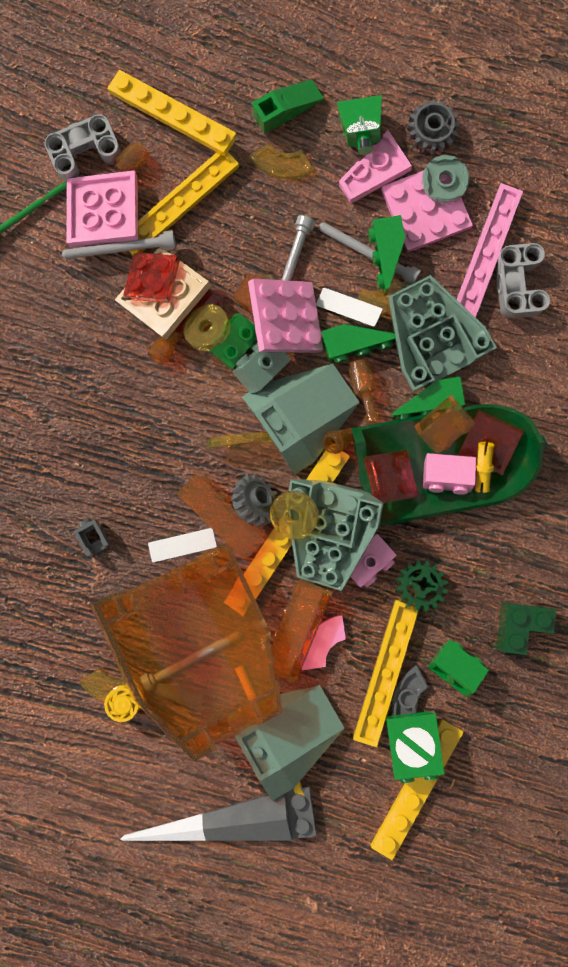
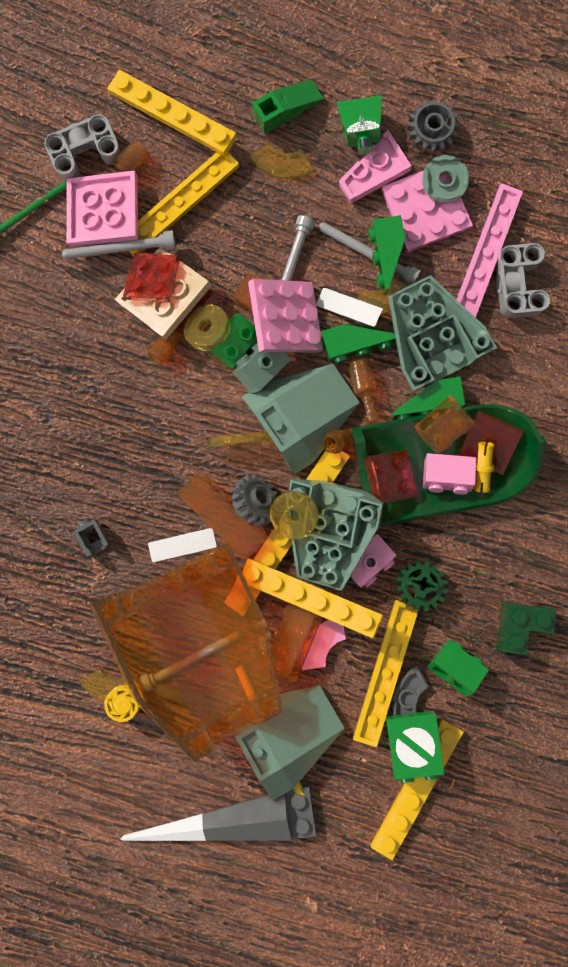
none -> yellow plate [239,559,383,638]

